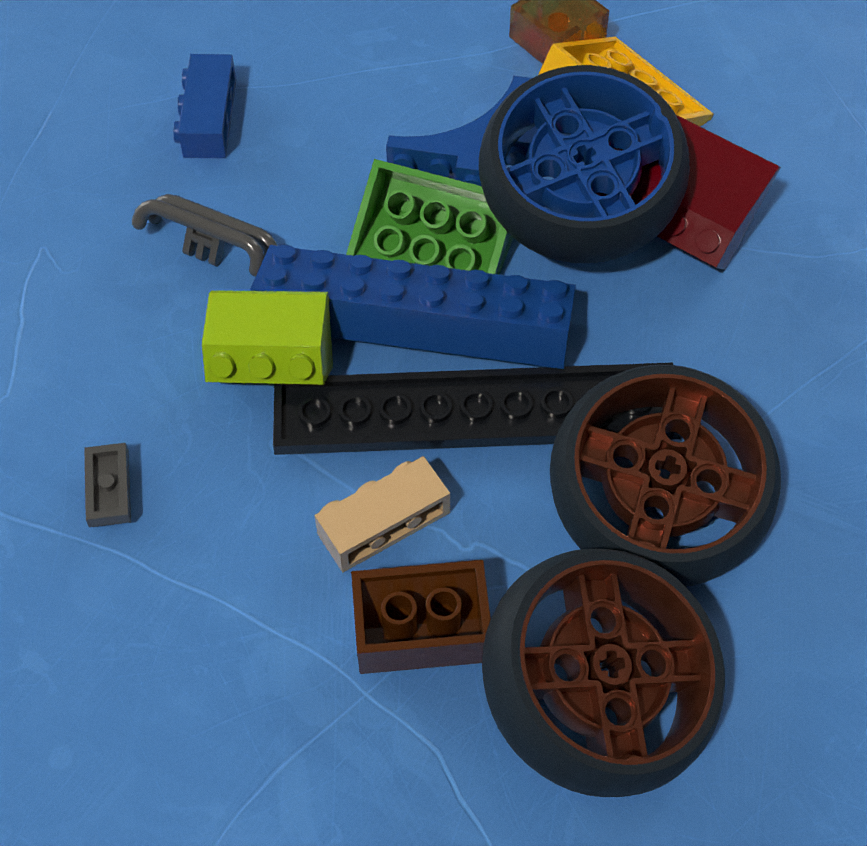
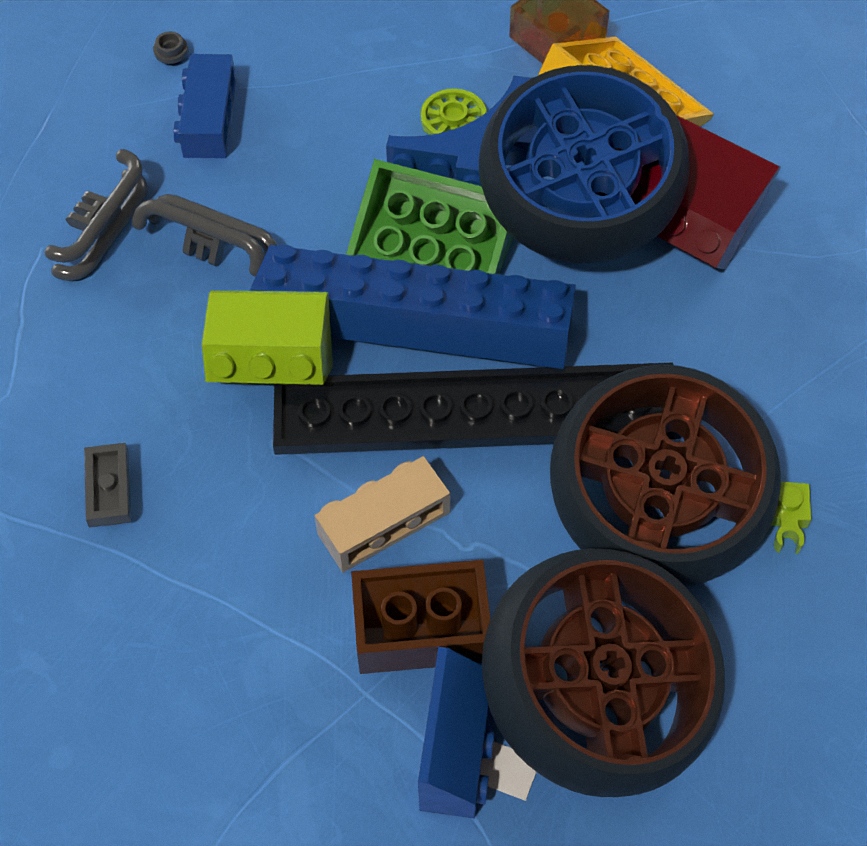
none -> dark grey piece [44,149,148,281]
none -> dark grey plate [153,31,188,64]
none -> blue slope [418,647,495,819]
none -> lime wheel [420,88,487,135]
none -> white sticker [480,742,536,801]
none -> lime plate [771,482,811,554]

